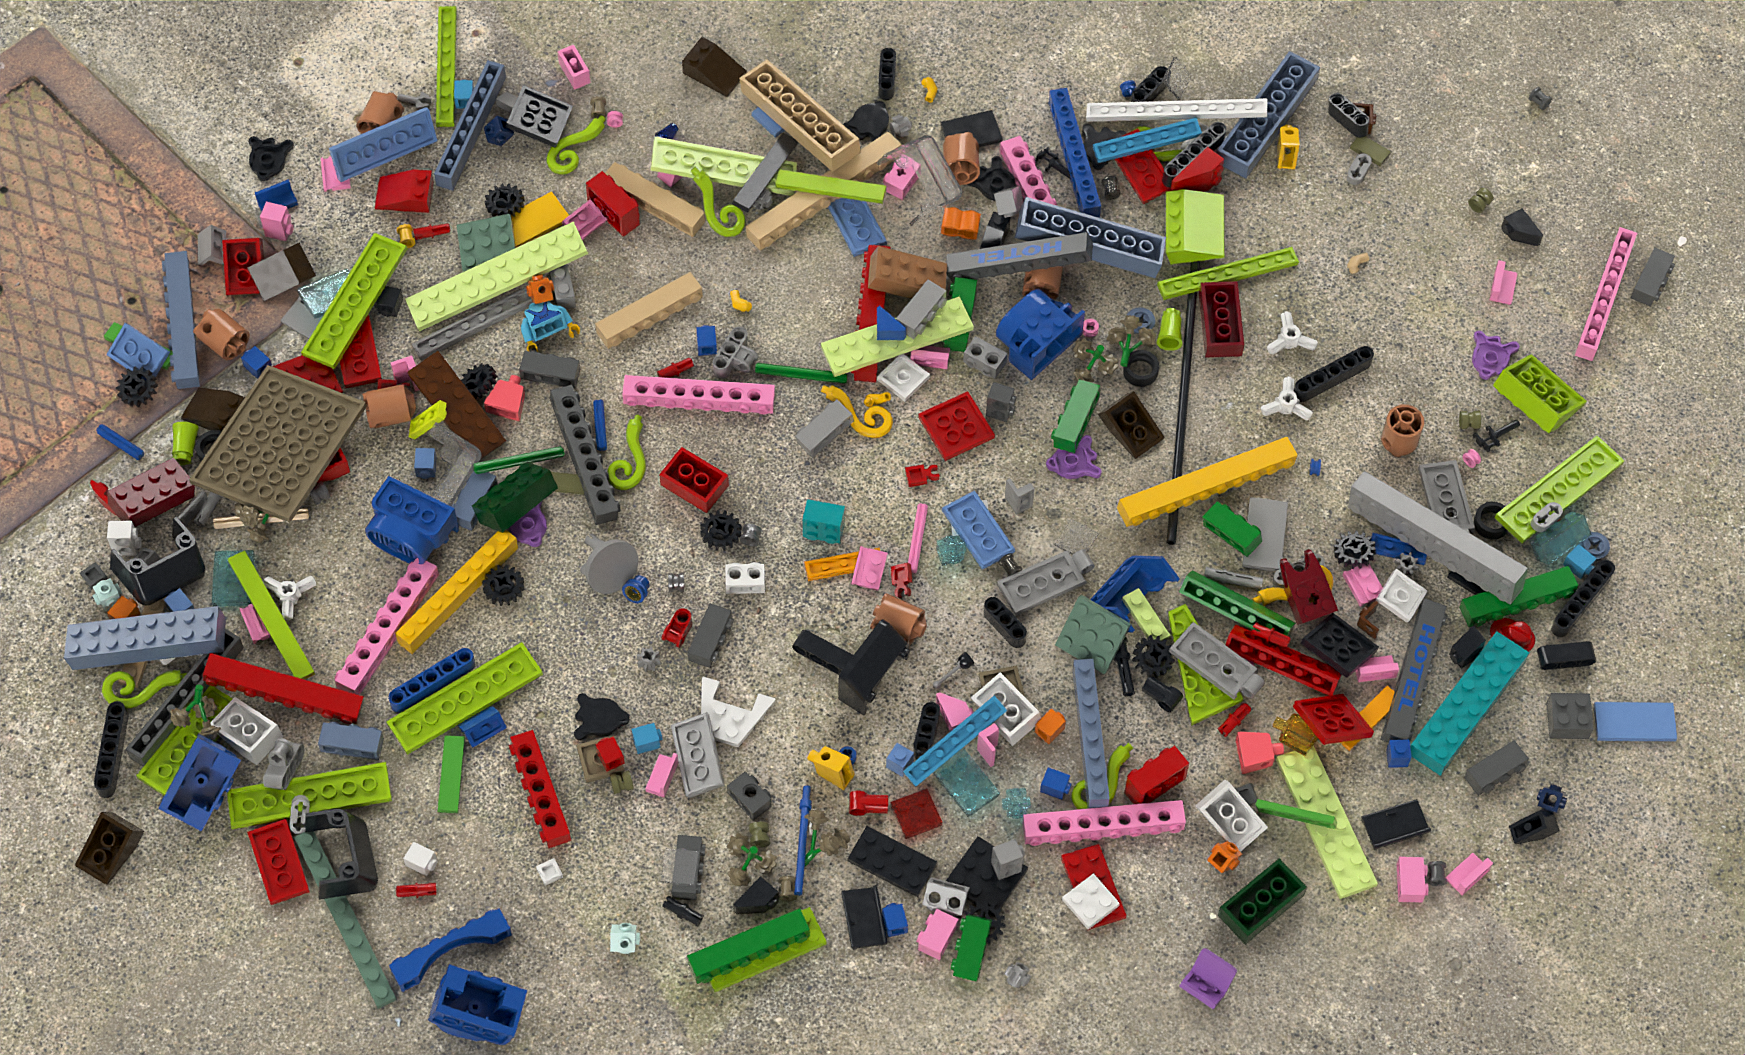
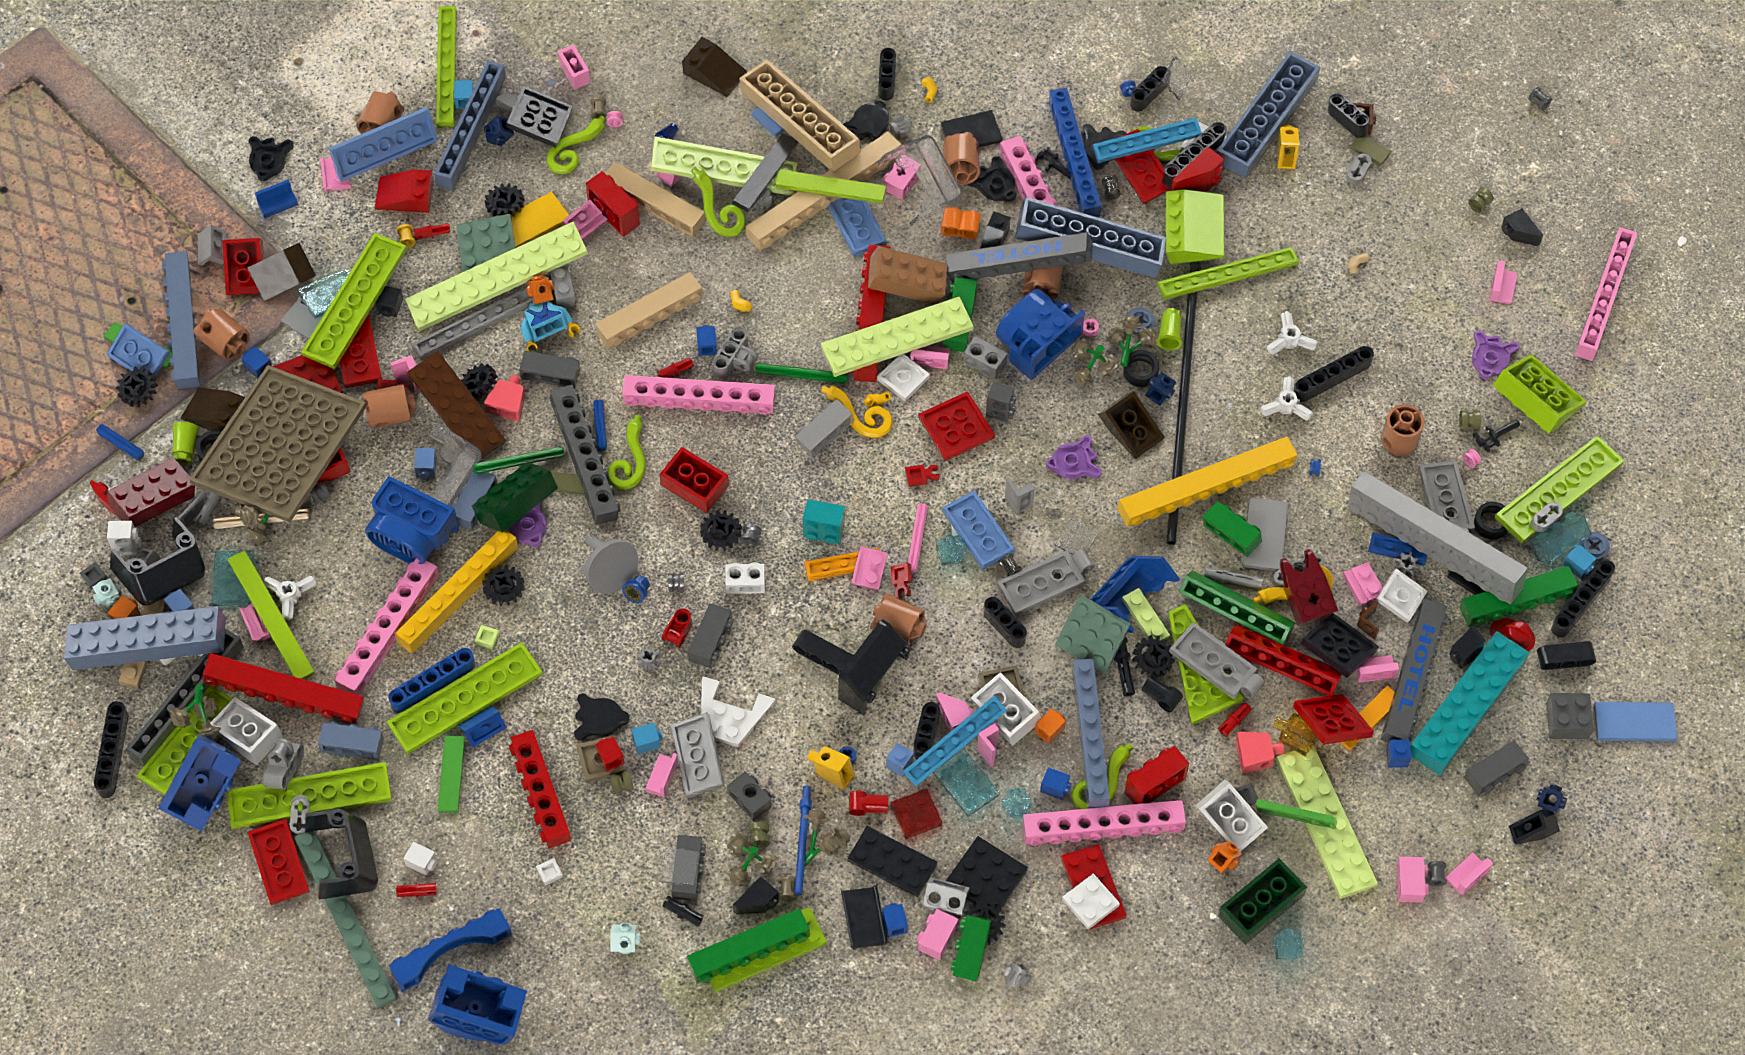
dark brown slope [74,812,144,885] -> none
lime plant [102,670,187,709] -> none
bright pink brick [260,202,293,241] -> none
light grey bar [397,91,432,111] -> none
neon yellow plate [408,400,447,439] -> none
blue slope [877,306,906,340] -> none
light grey brick [896,280,947,339] -> none
hinge [933,652,975,688] -> none
light grey brick [991,839,1025,880] -> none
light grey brick [994,186,1024,218] -> none
brick [1051,379,1100,453] -> none
white plate [1086,99,1268,122] -> none
medium lavender bracket [1179,948,1237,1010] -> none
dark red brick [1199,281,1244,358] -> none
red axle [1251,623,1291,648] -> none
black gear [1334,531,1376,569] -> none
black door [1361,799,1431,850] -> none
dark grey brick [1631,247,1675,307] -> none
none -> yellowish green tile [474,625,500,650]
none -> dark blue brick [1145,372,1176,406]
none -> clear light blue brick [1273,928,1304,959]

